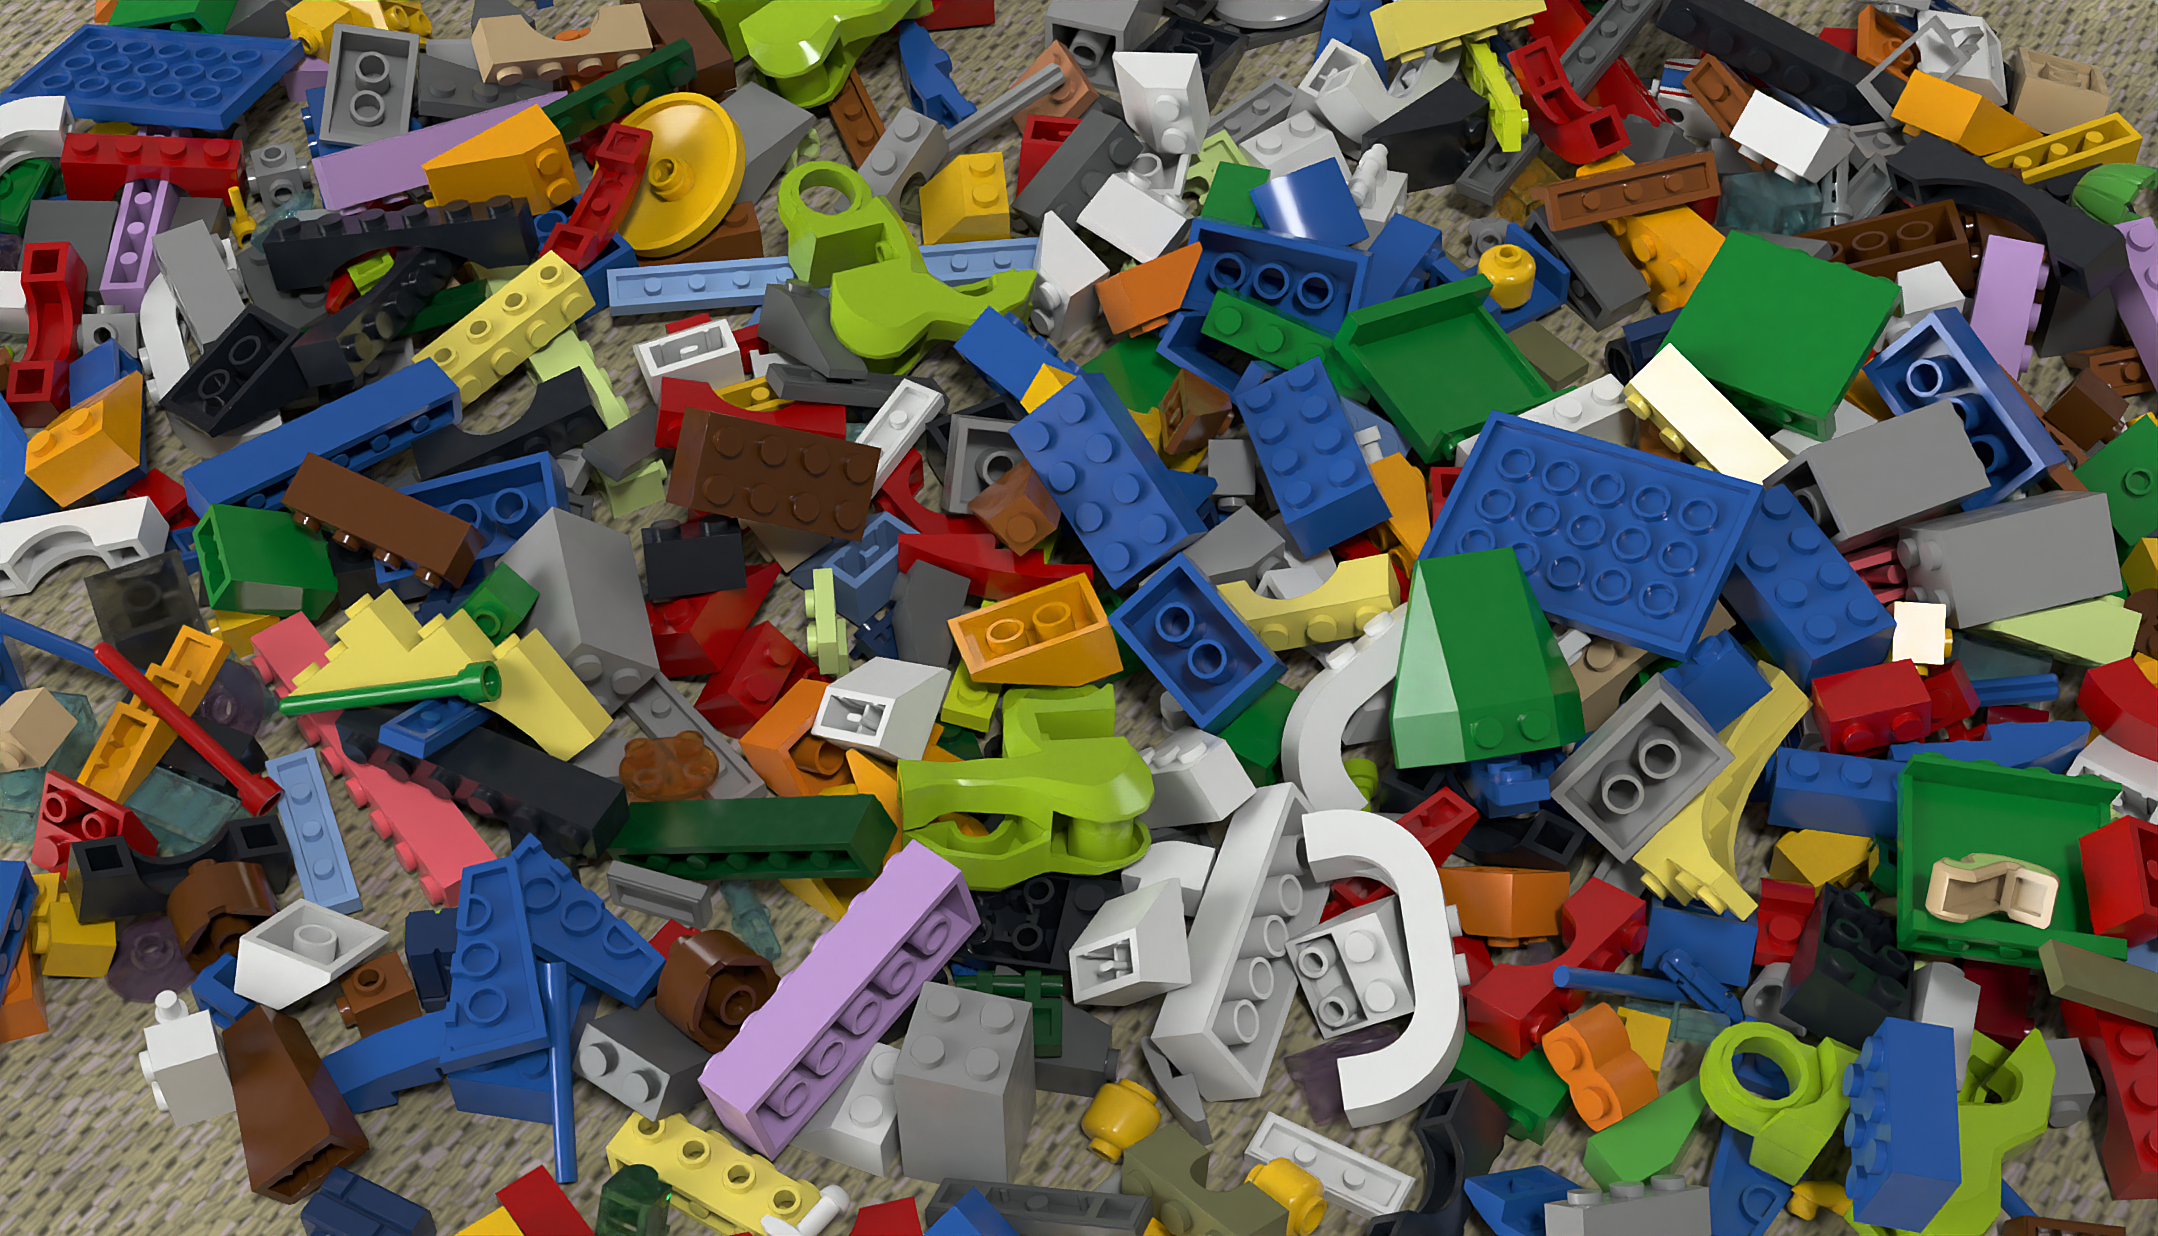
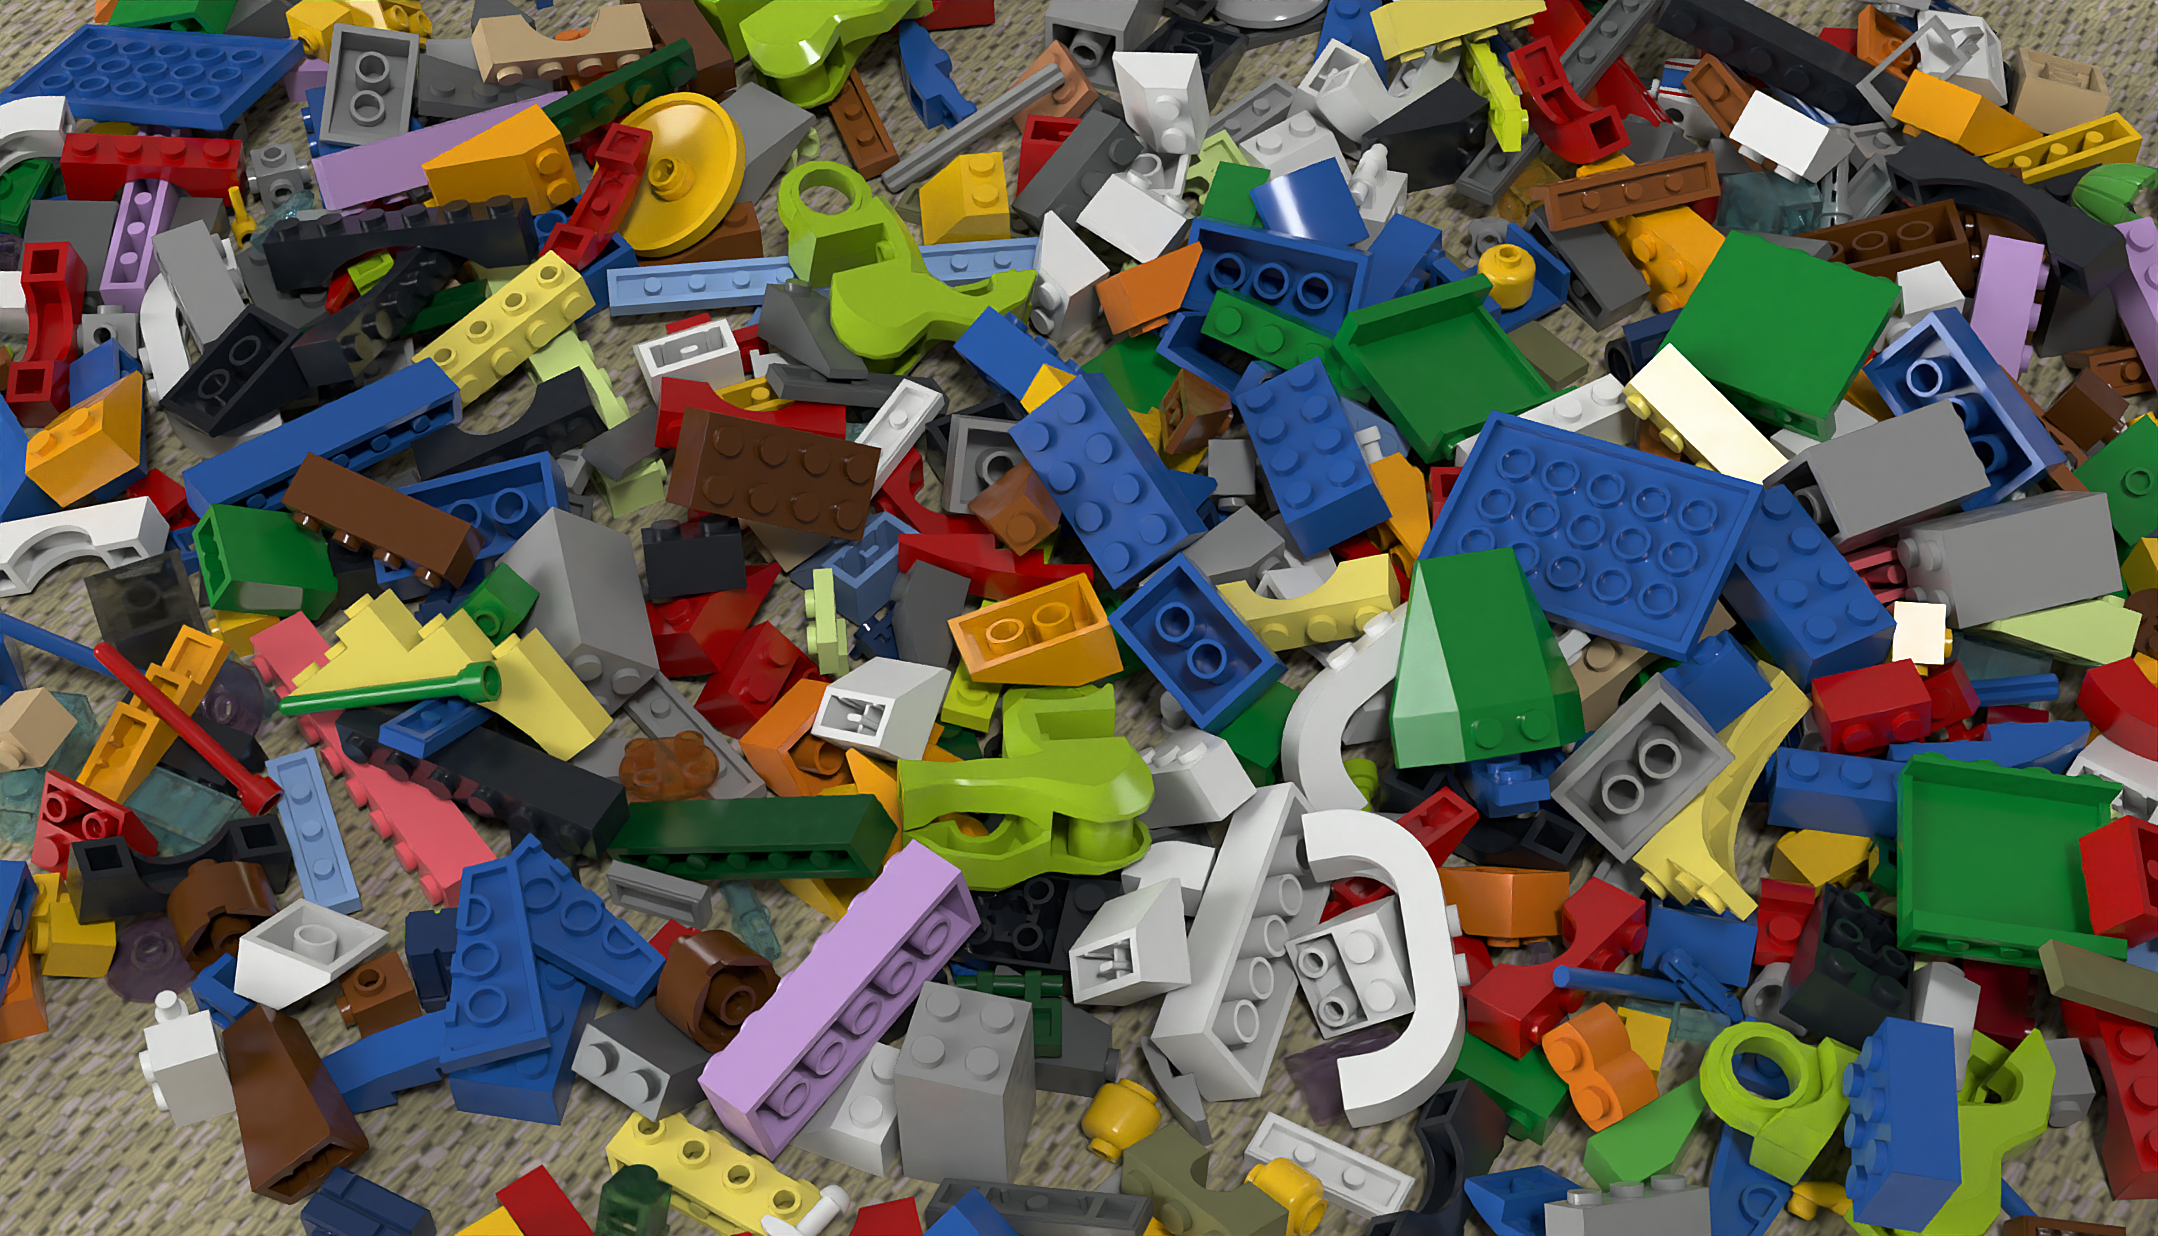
blue bar [544,962,578,1183] -> none
light grey arch [833,106,950,219] -> none
tan animal [1925,853,2060,929] -> none

